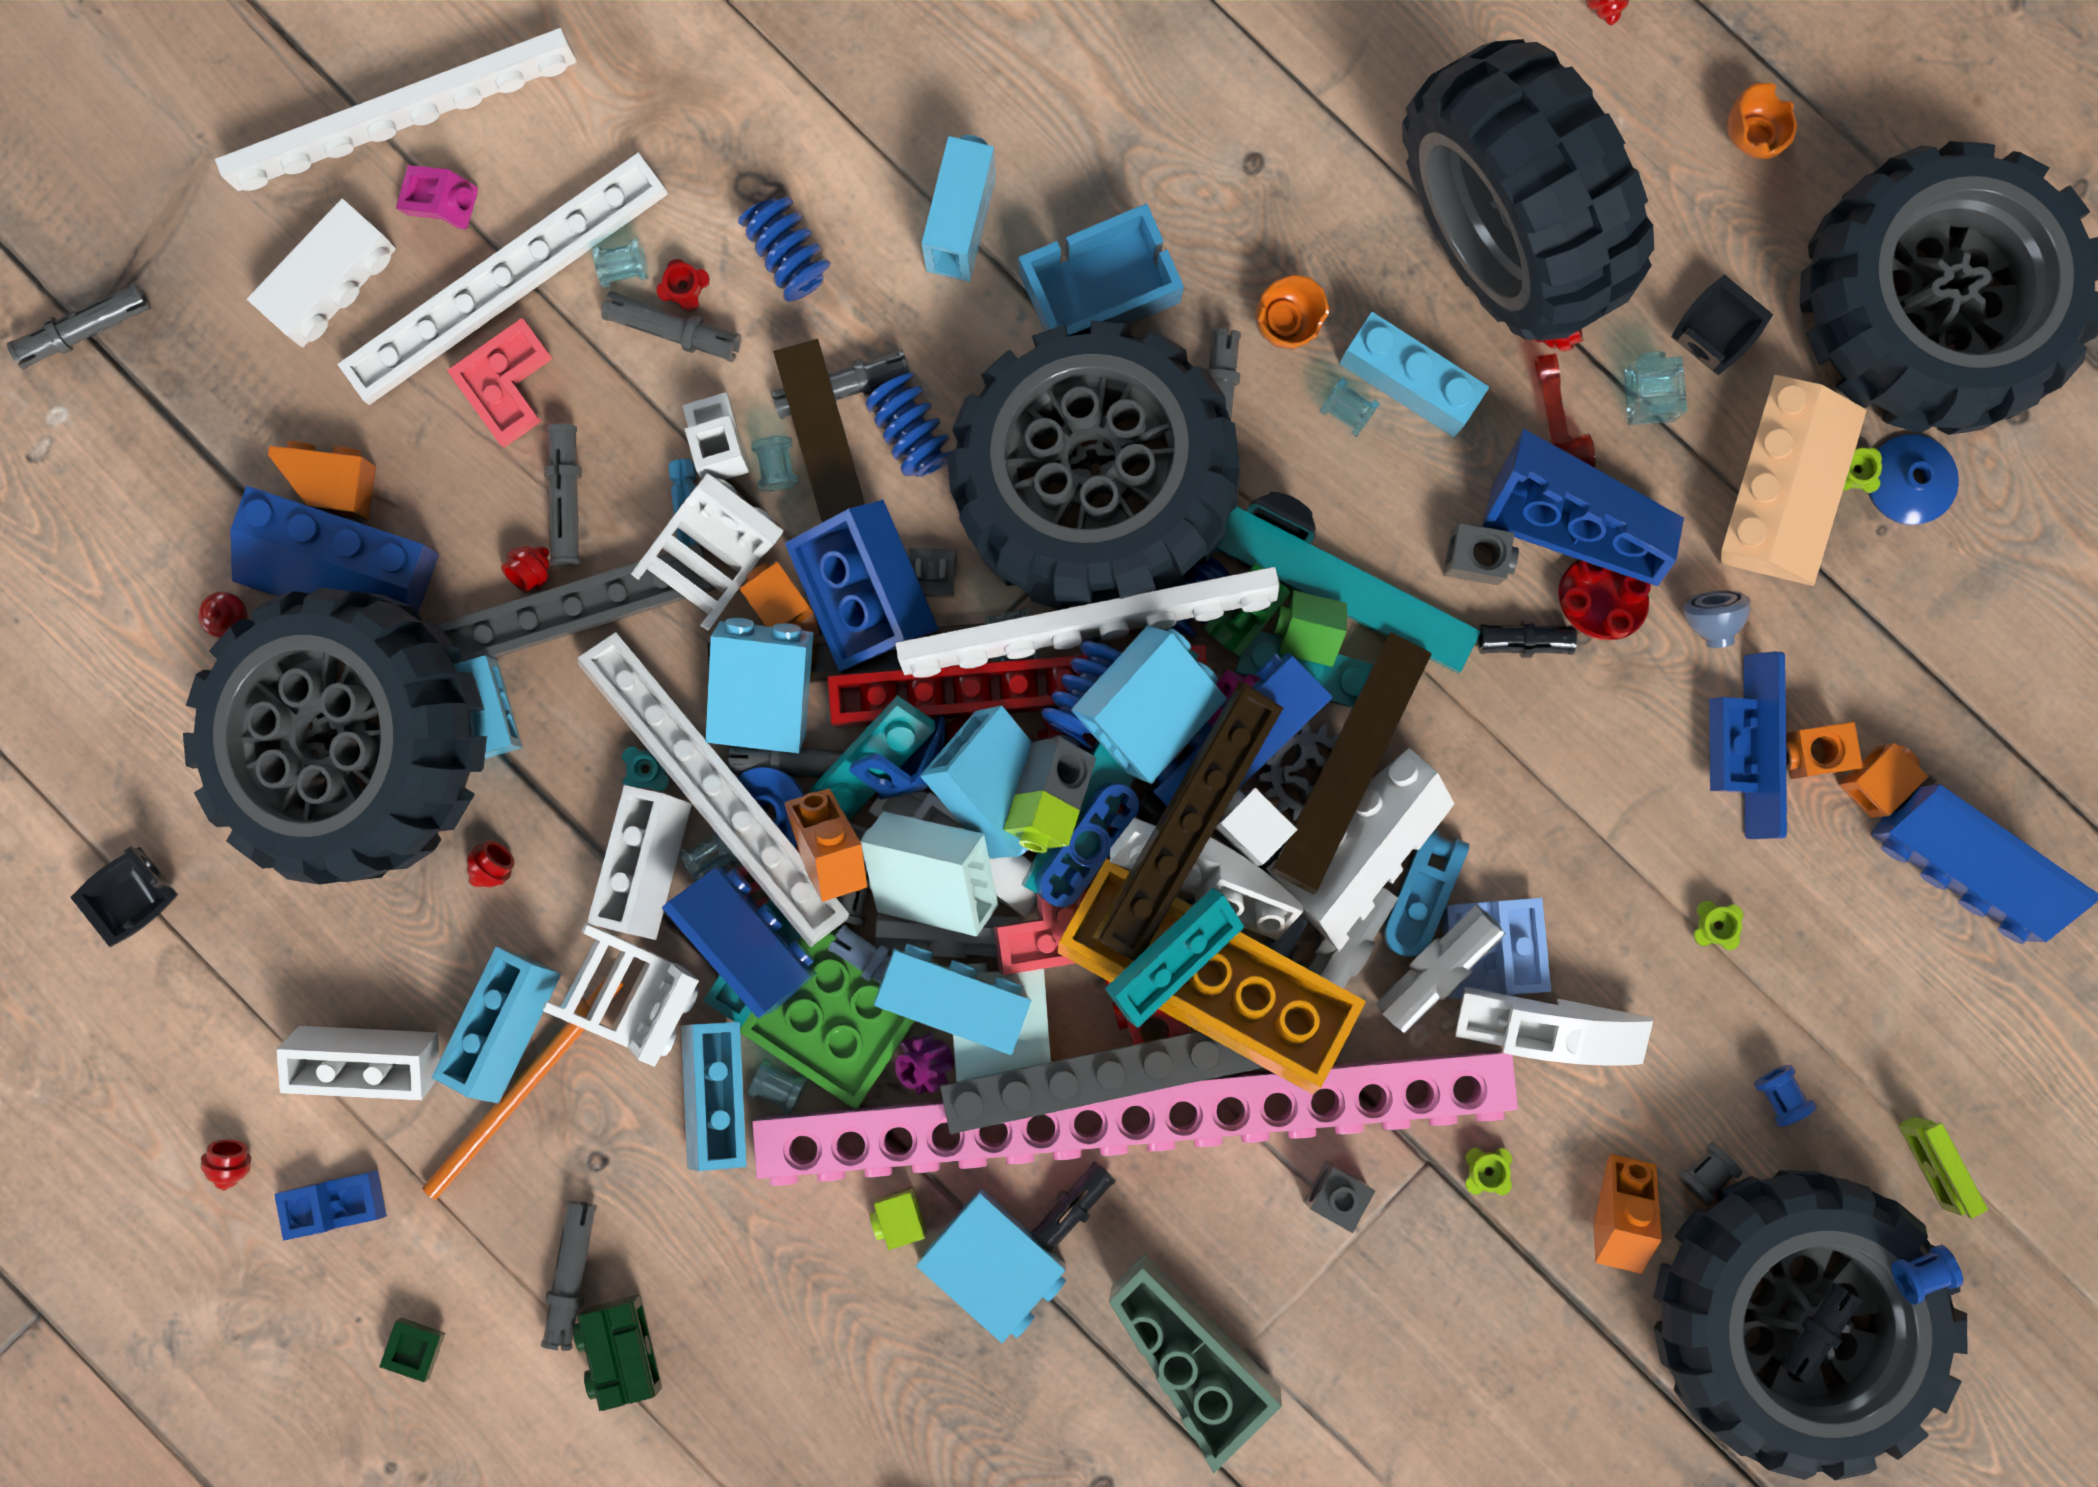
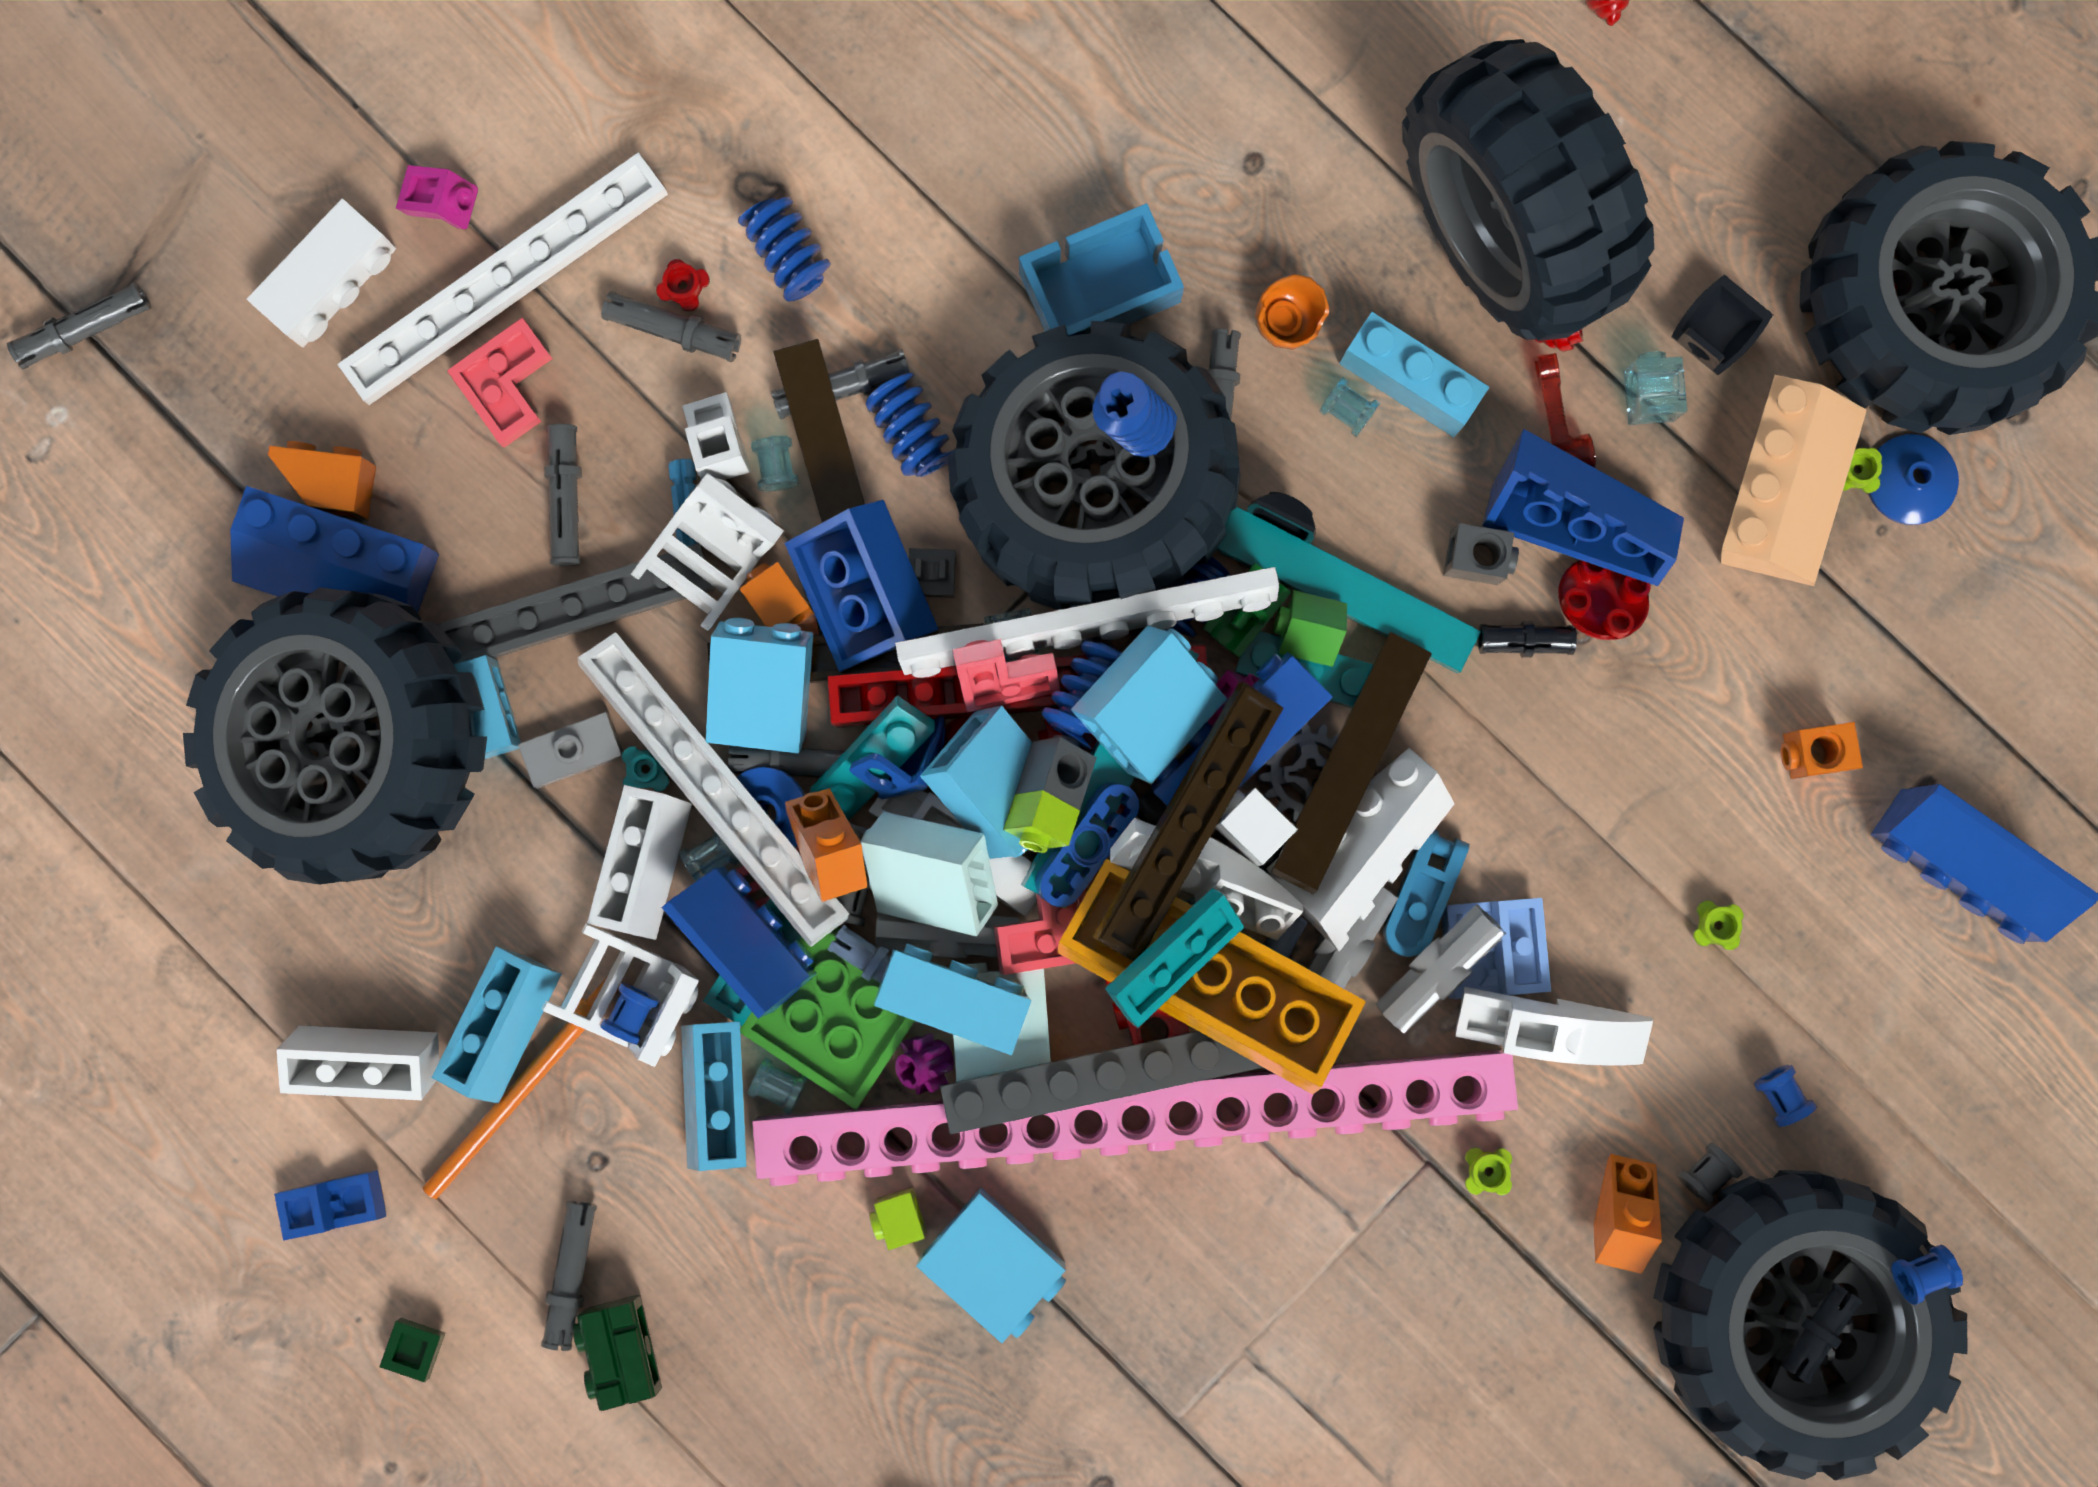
black piece [70,846,178,947] -> none
red plate [198,592,247,638] -> none
red plate [200,1139,251,1191] -> none
white plate [215,28,577,191] -> none
red plate [466,840,515,888] -> none
red plate [501,546,550,593] -> none
clear light blue bush [592,238,649,288] -> none
medium azure brick [922,135,996,282] -> none
black pin [1031,1161,1116,1253] -> none
sand green wedge [1109,1253,1282,1473] -> none
dark grey brick [1303,1161,1375,1233] -> none
sand blue brick [1683,590,1751,648] -> none
blue bracket [1709,651,1787,839] -> none
orange hair [1726,83,1798,159] -> none
orange brick [1838,743,1929,818] -> none
lime plate [1898,1116,1988,1219] -> none
none -> light grey plate [518,712,623,789]
none -> blue bush [600,982,660,1045]
none -> coral plate [952,639,1060,712]
none -> blue piece [1092,372,1177,457]

